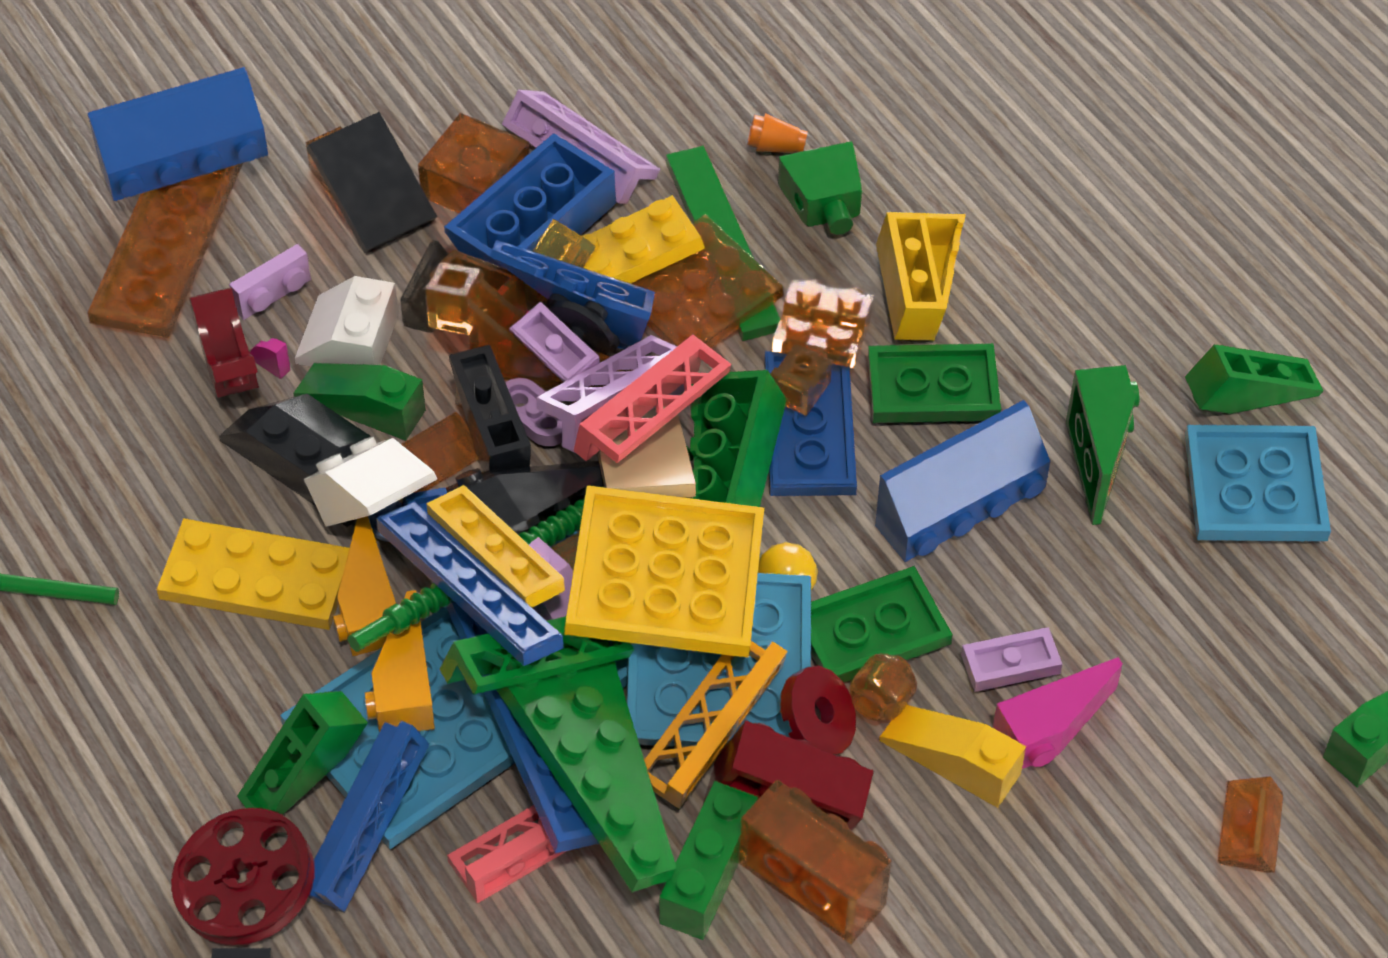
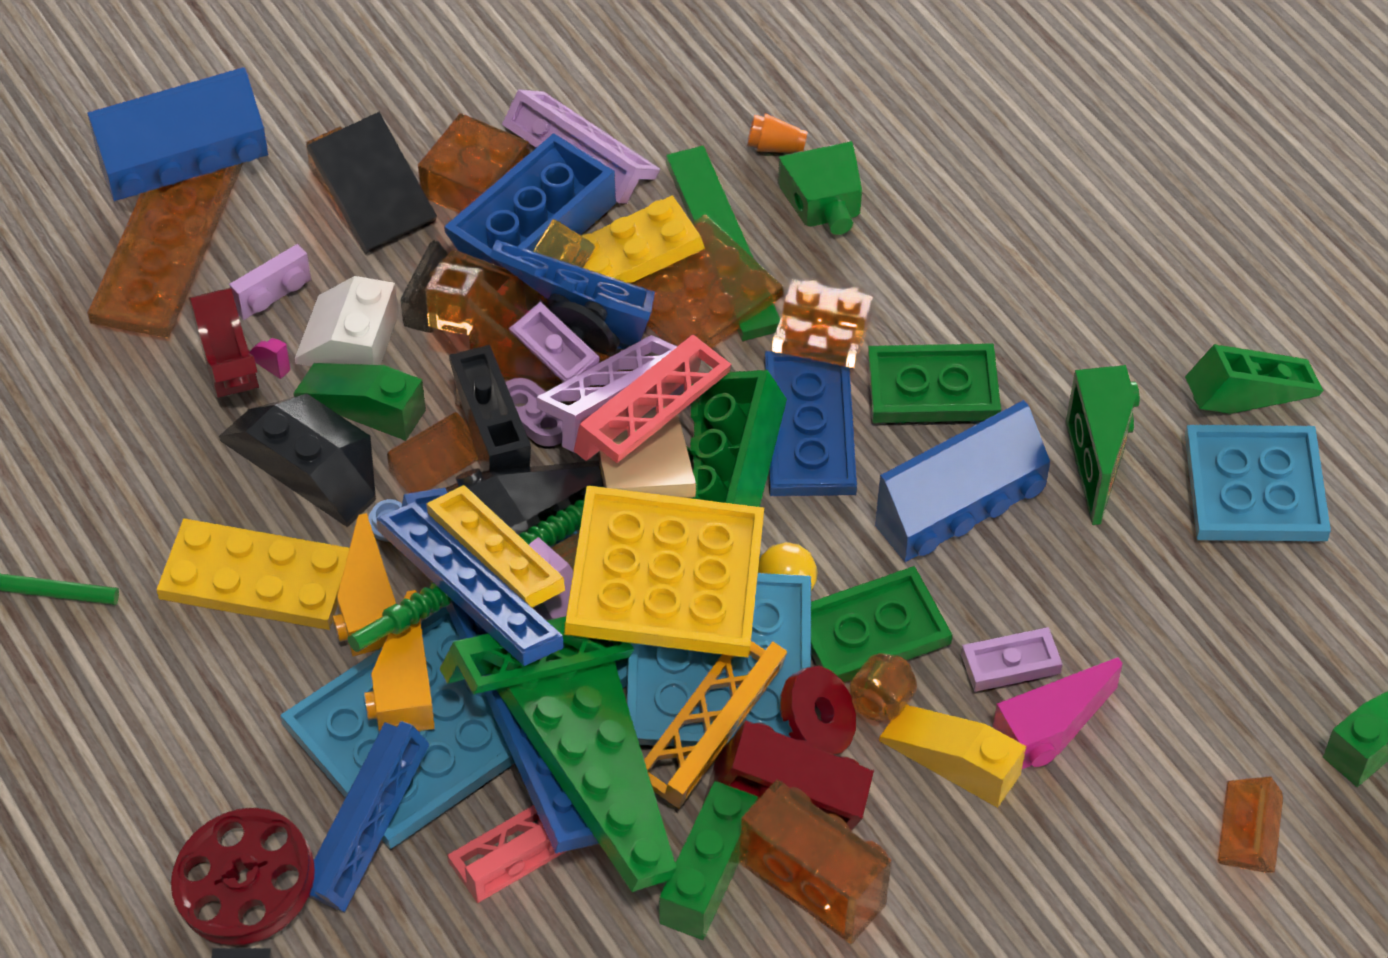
green slope [237,691,368,815] -> none
white slope [304,436,437,527] -> none
clear orange brick [770,344,832,416] -> none
yellow wedge [876,212,966,340] -> none

